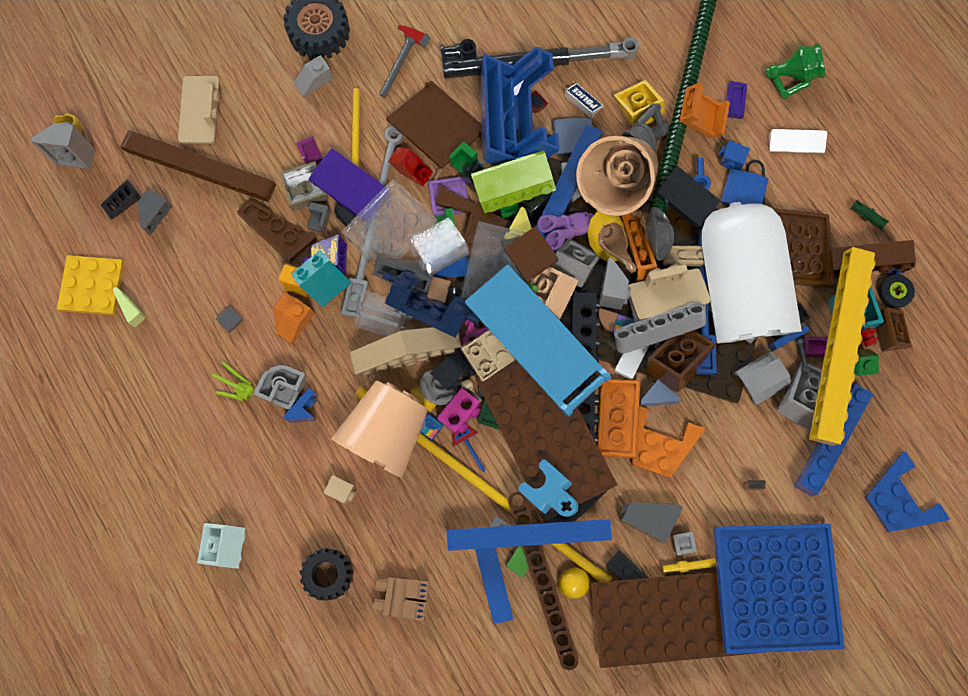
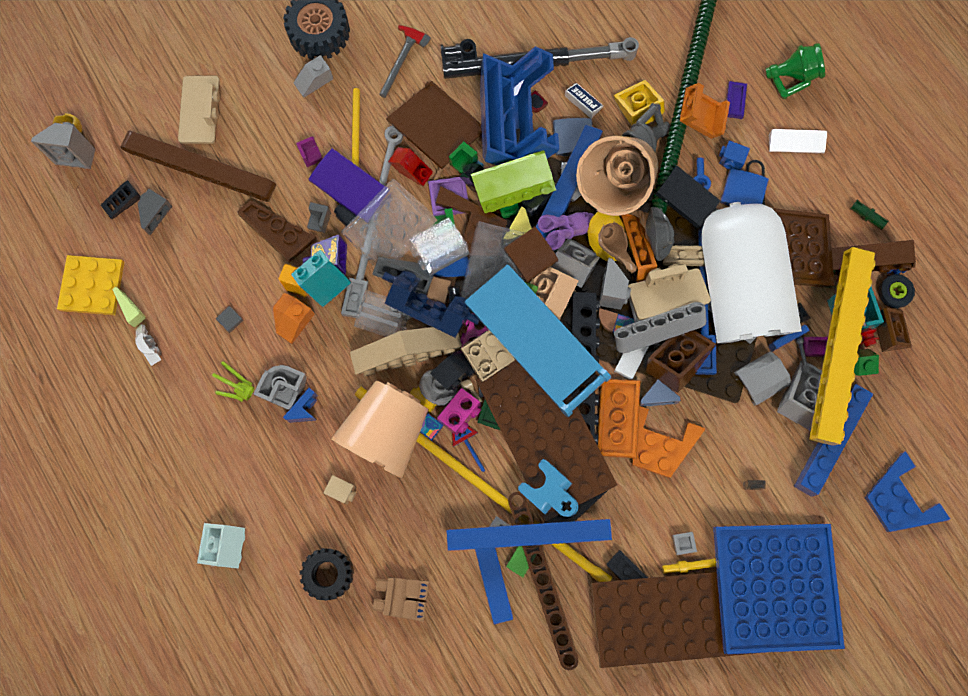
dark tan piece [280,162,328,211] -> none
yellow hair [557,567,590,599] -> none
dark grey slope [619,502,683,544] -> none
none -> white piece [135,324,161,366]

